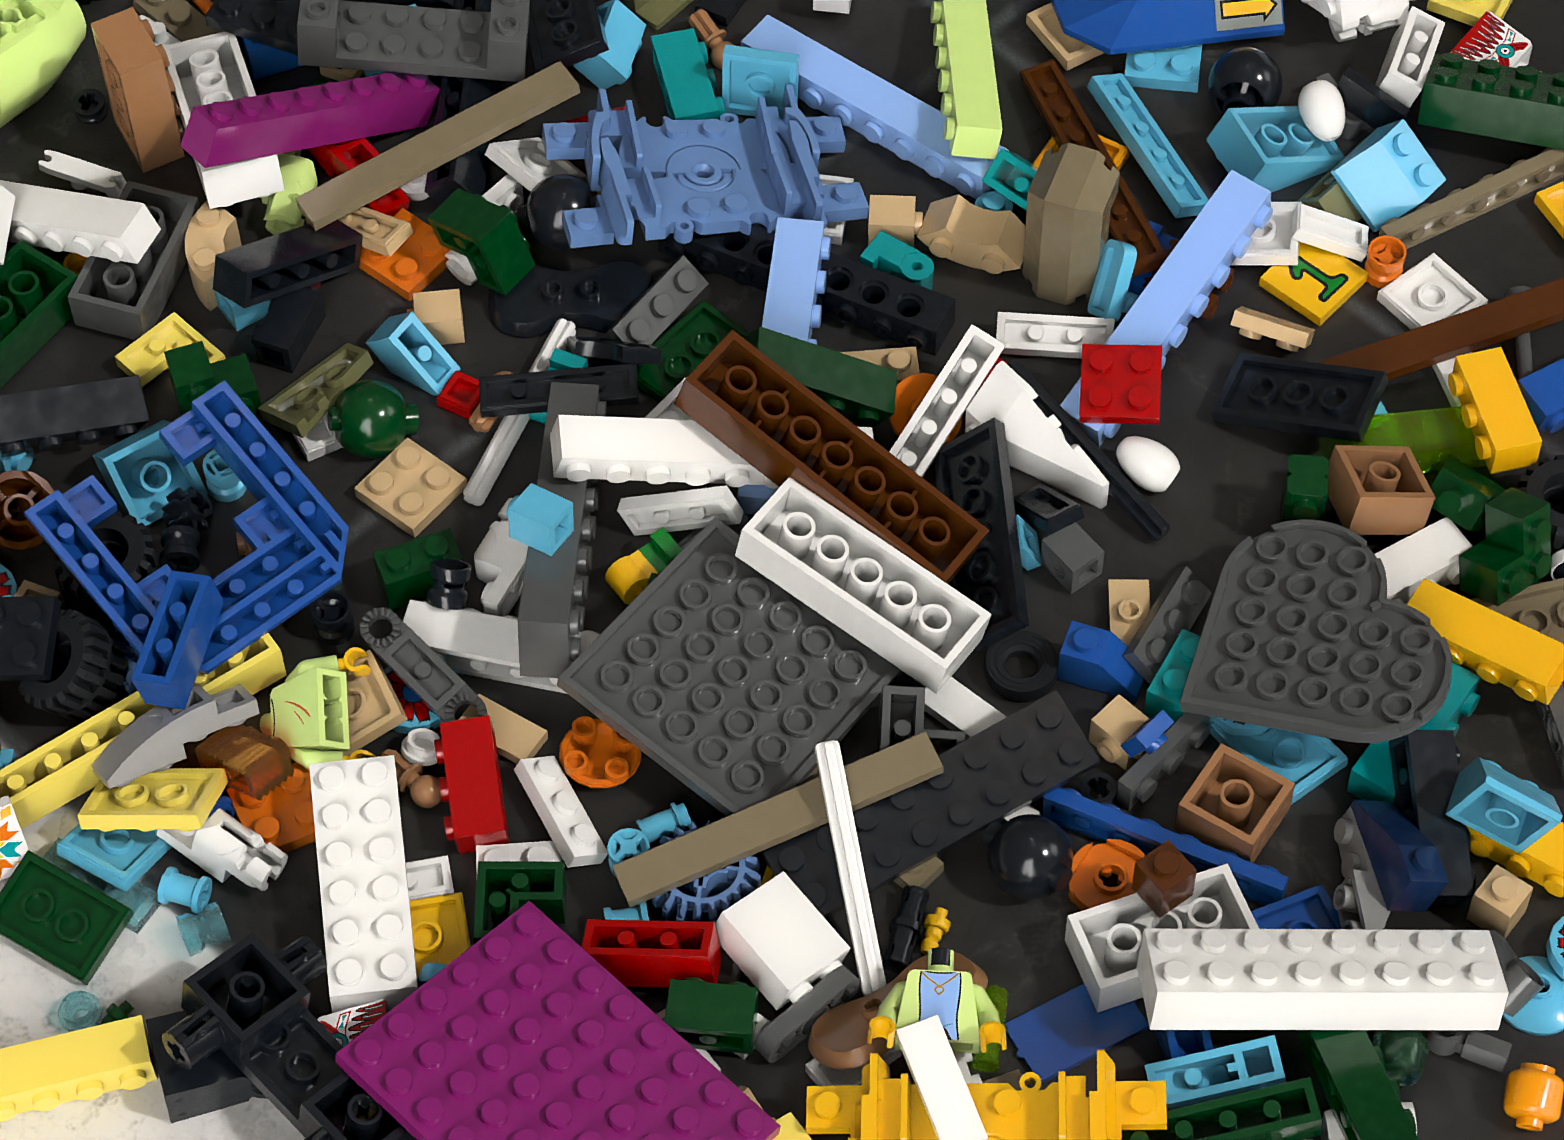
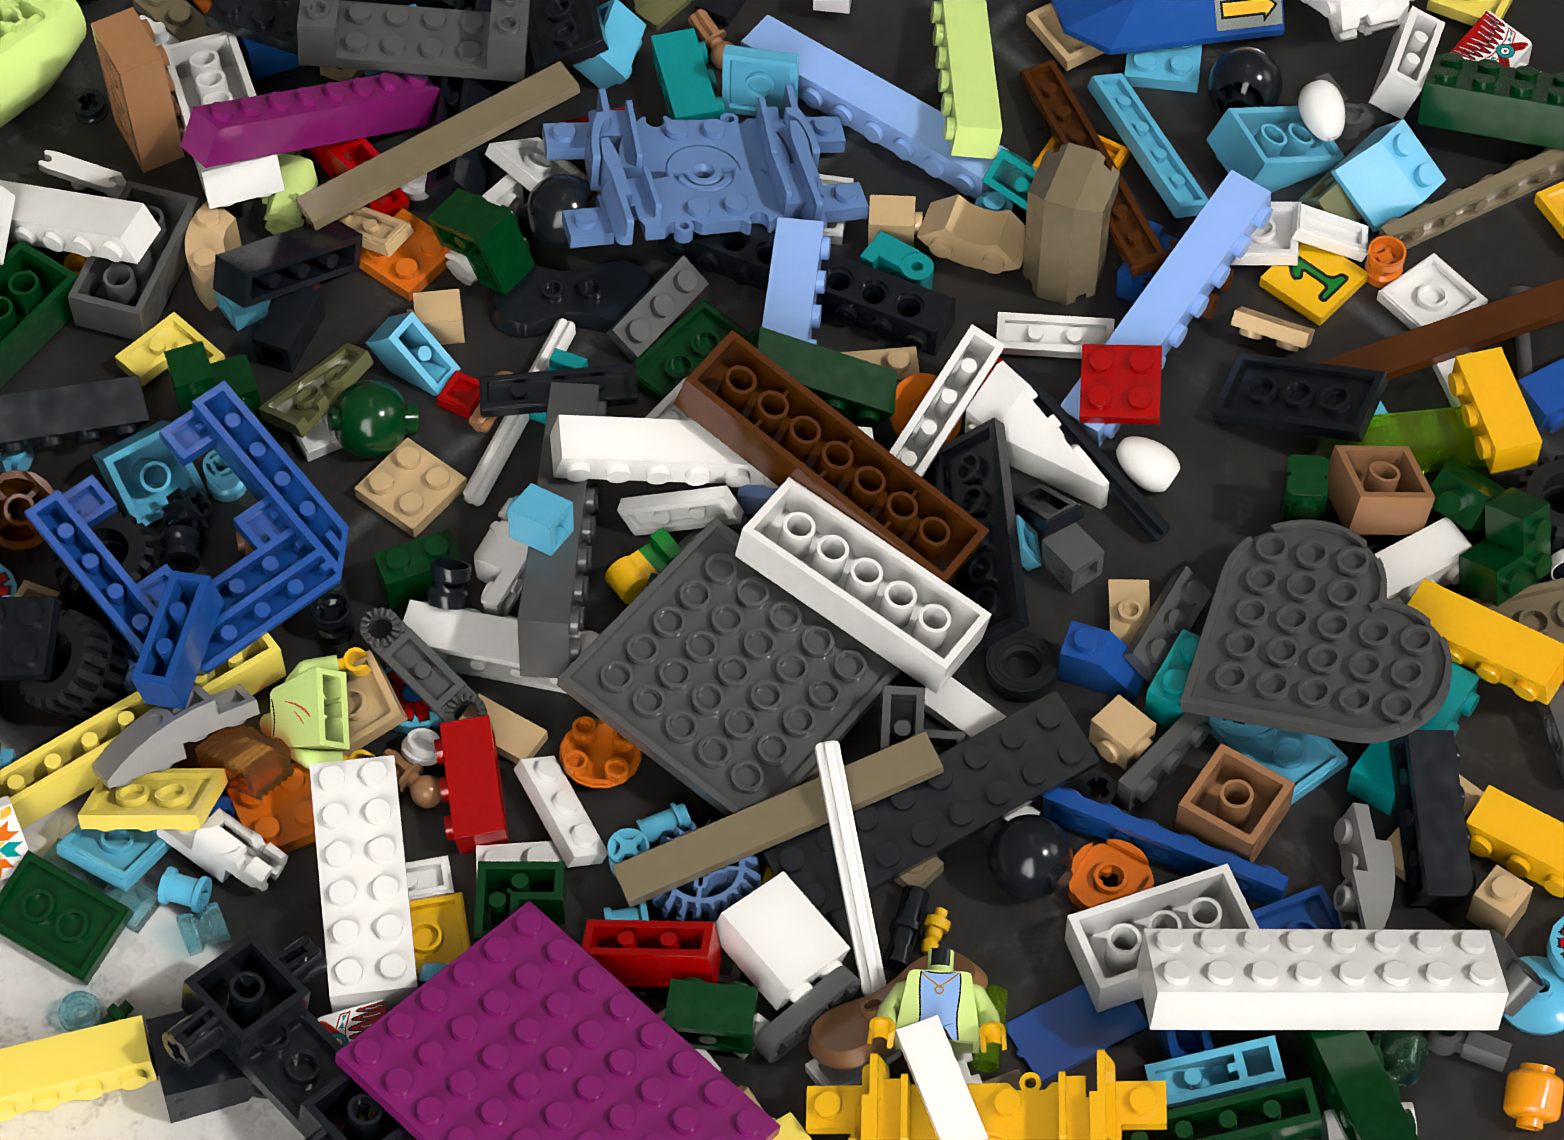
black tile [566,336,661,365] -> none
medium azure piece [1088,239,1139,322] -> none
blue plate [1120,710,1174,758] -> none
reddish brown brick [1132,840,1197,918] -> none
black tile [1337,67,1410,130] -> none
dark blue slope [1351,800,1449,912] -> none
medium azure slope [1445,757,1563,854] -> none

